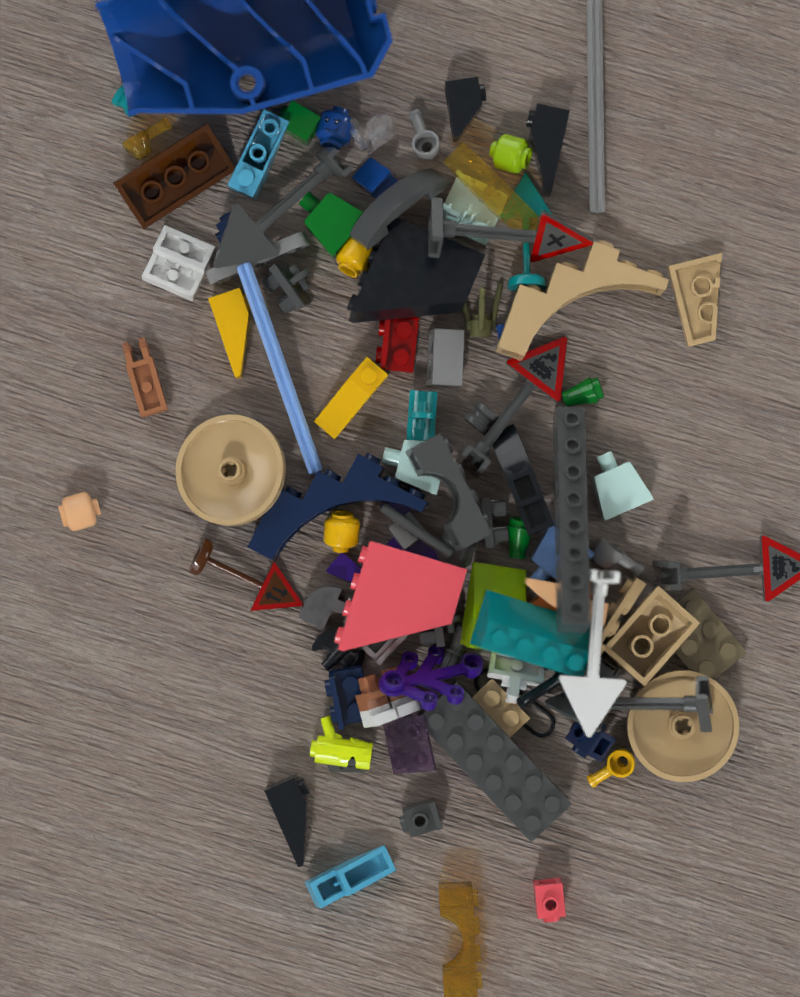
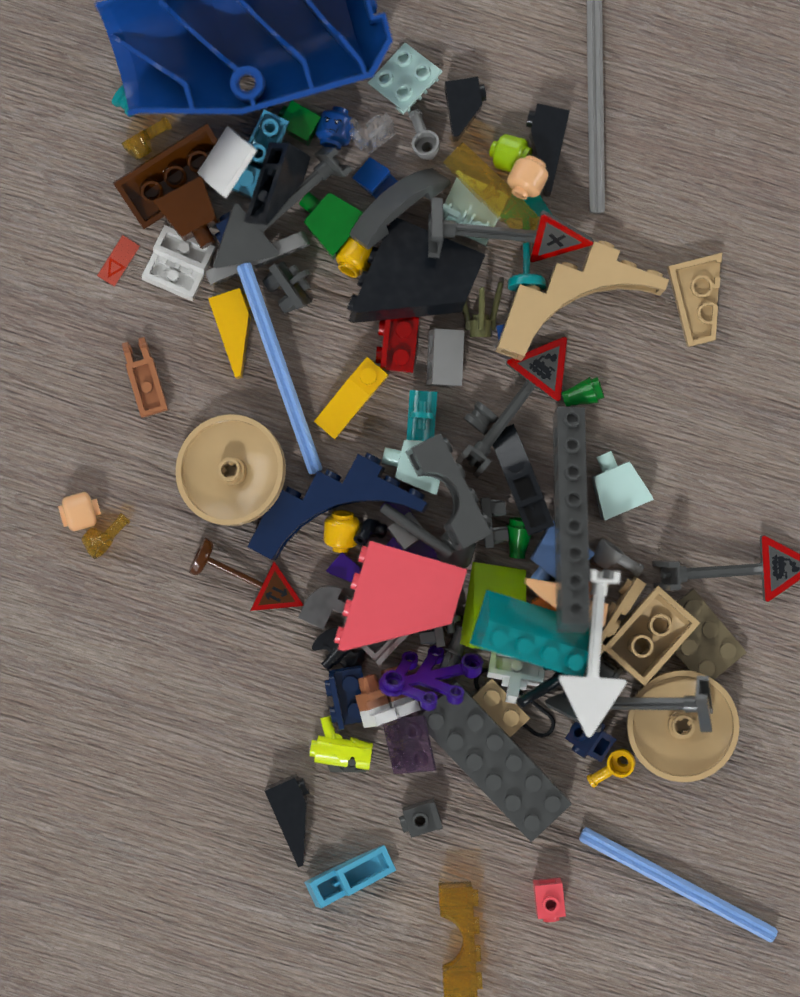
none -> clear yellow bar [81,513,130,559]
none -> clear red sticker [97,235,140,287]
none -> reddish brown torso [154,176,218,249]
none -> white slope [197,126,257,198]
none -> black slope [244,142,311,225]
none -> black arm [354,519,388,546]
none -> light aqua hinge [368,43,443,115]
none -> light nougat head [507,155,549,200]
none -> light blue axle [579,827,778,942]

